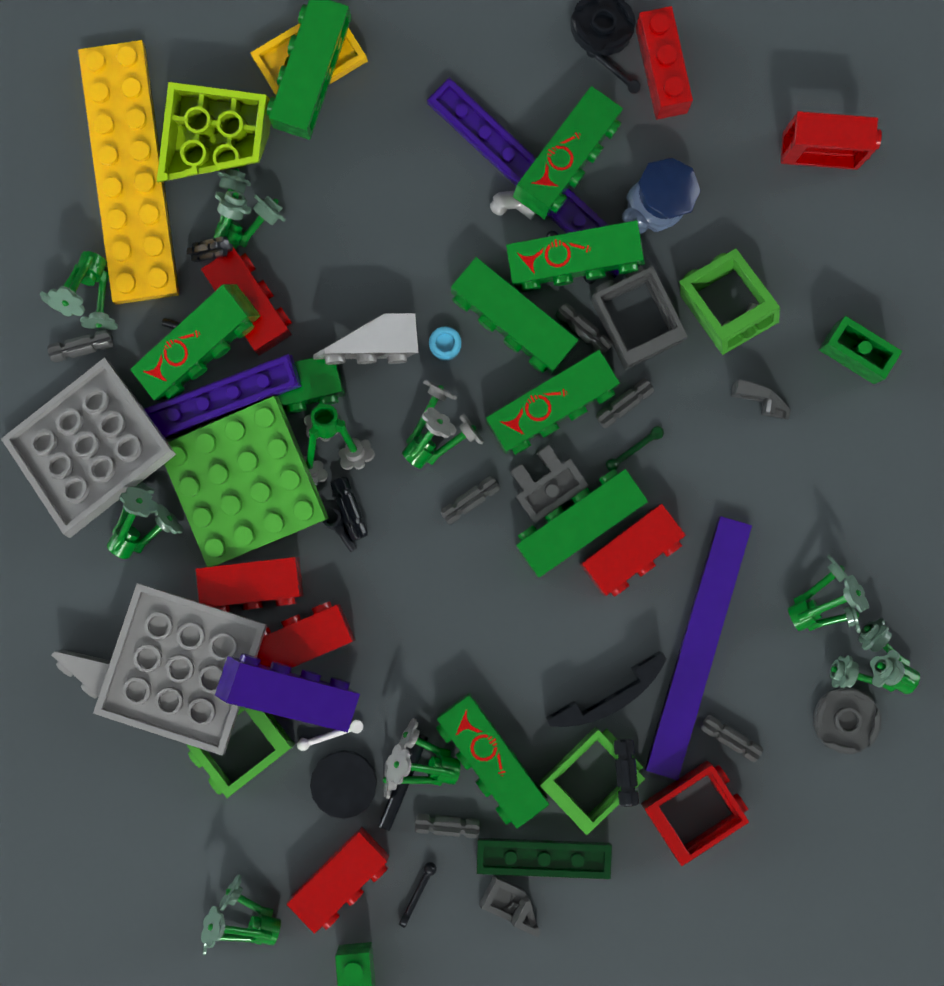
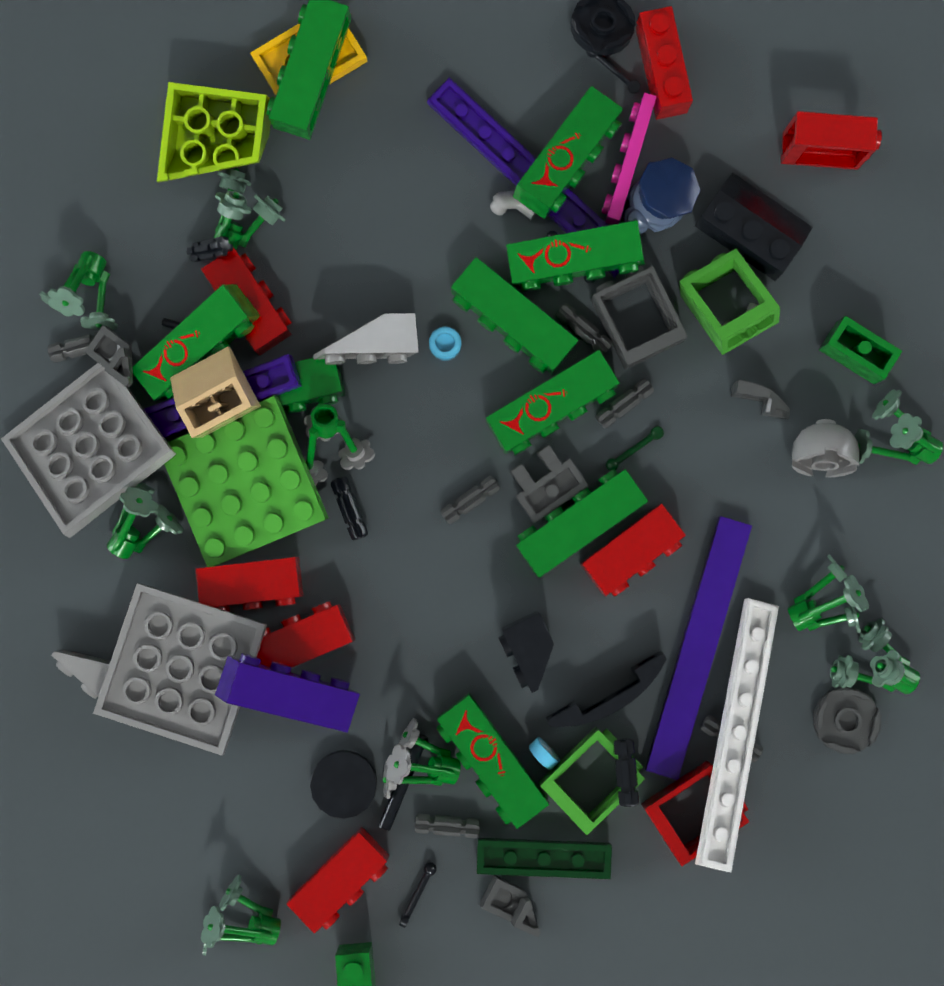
yellow plate [78,40,179,305] -> none
bright green window [186,706,295,798] -> none
white hinge [297,720,364,751] -> none
black hand [322,508,357,552] -> none
plant [402,380,484,469] -> none
none -> dark grey slope [85,325,133,387]
none -> tan slope [170,346,261,438]
none -> black slope [498,611,554,693]
none -> medium azure tile [529,737,560,770]
none -> dark pink plate [601,92,657,225]
none -> black slope [695,173,813,281]
none -> white tile [695,598,779,873]
none -> light grey cylinder [792,419,859,477]
none -> plant [855,389,943,465]

